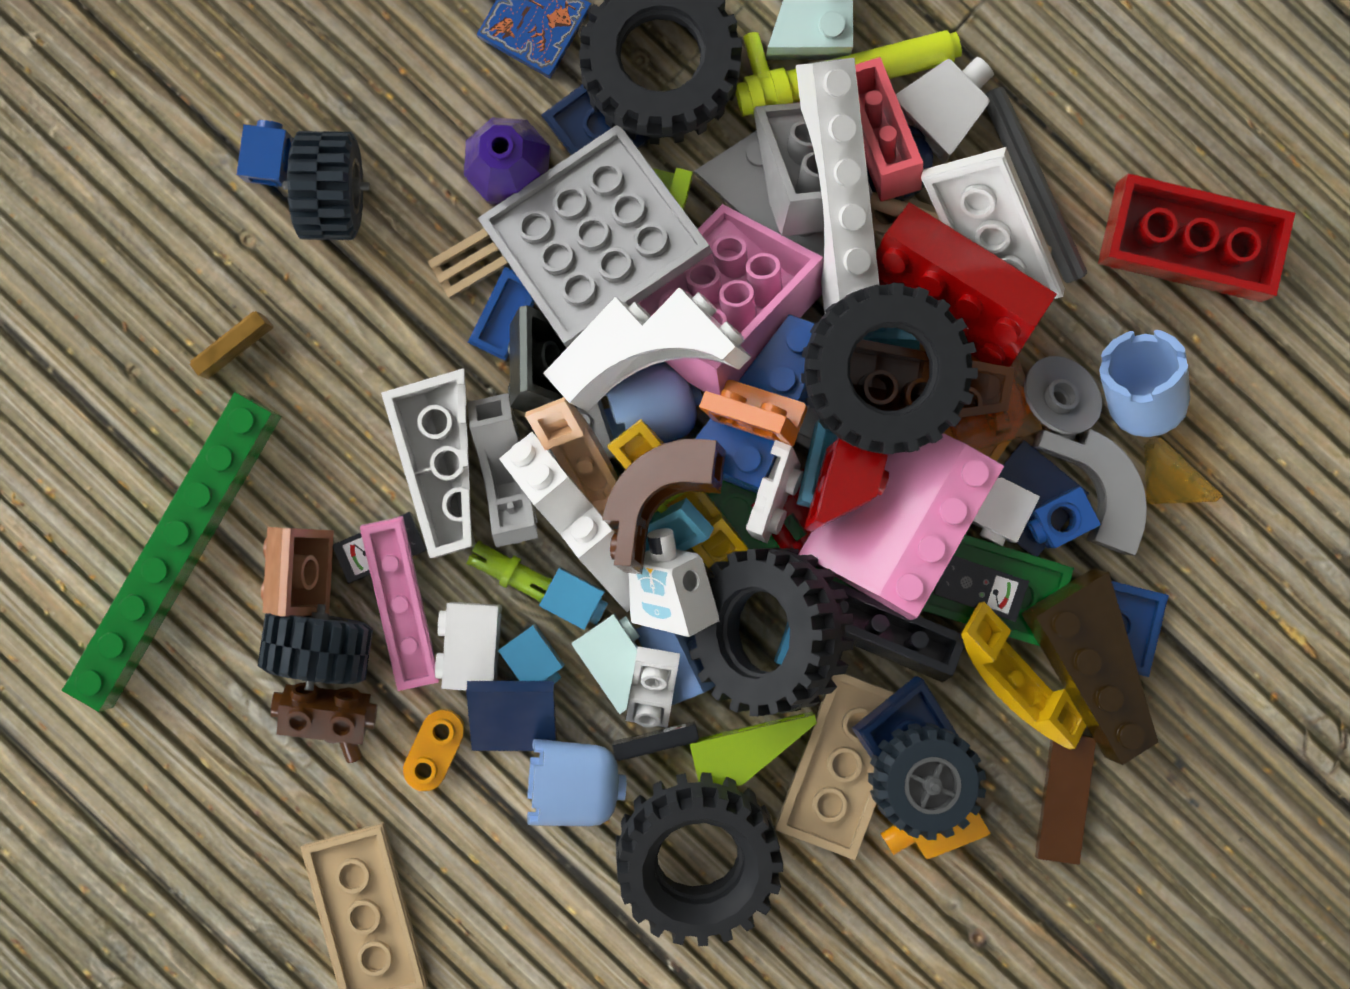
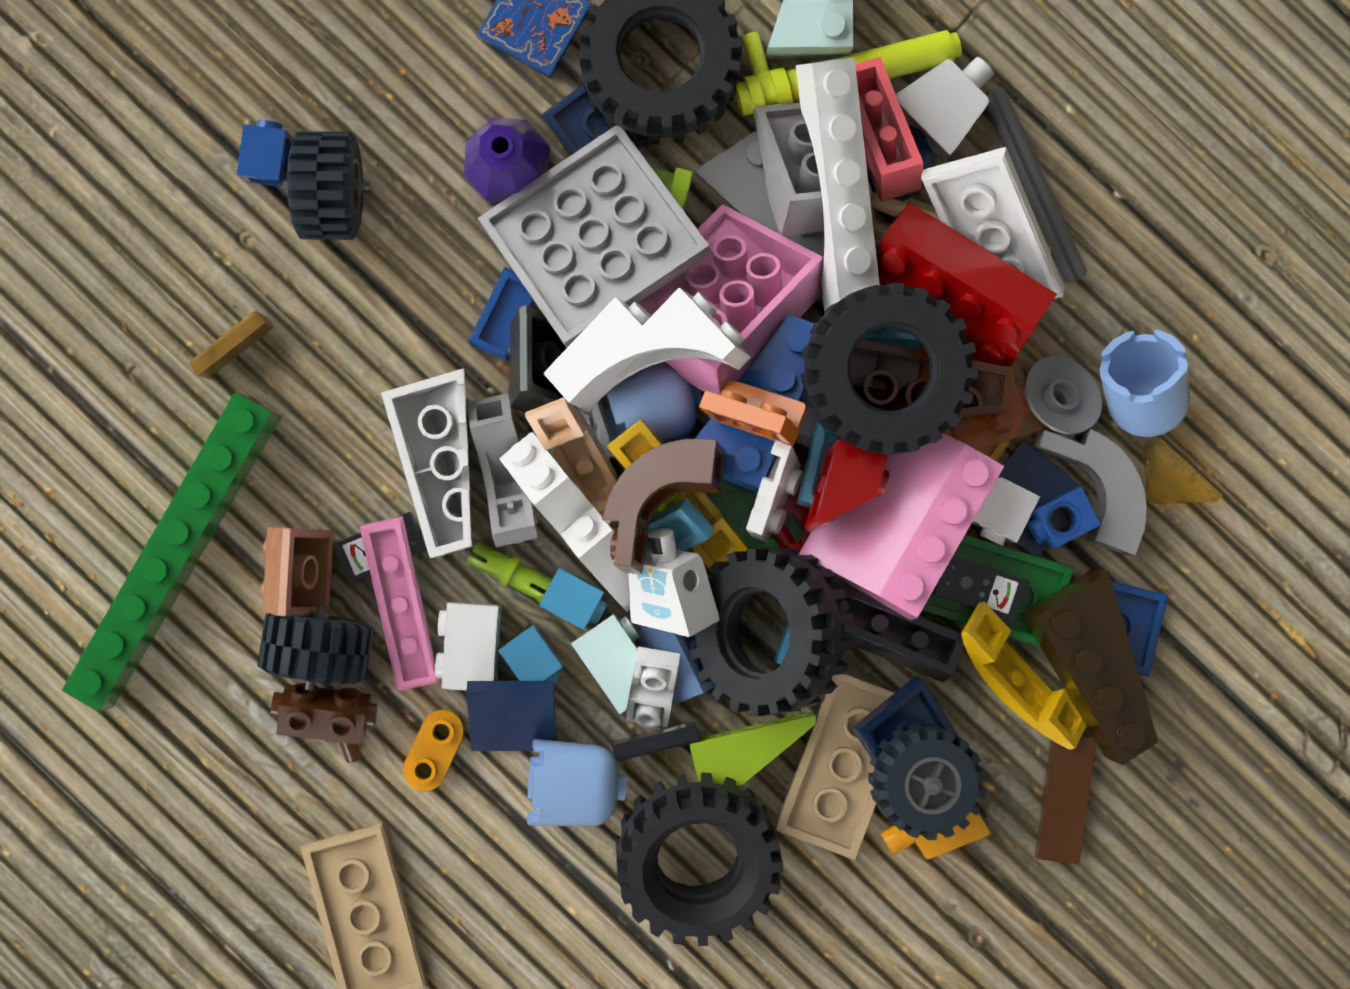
tan tile [427,228,509,299] -> none
red brick [1098,173,1296,302] -> none

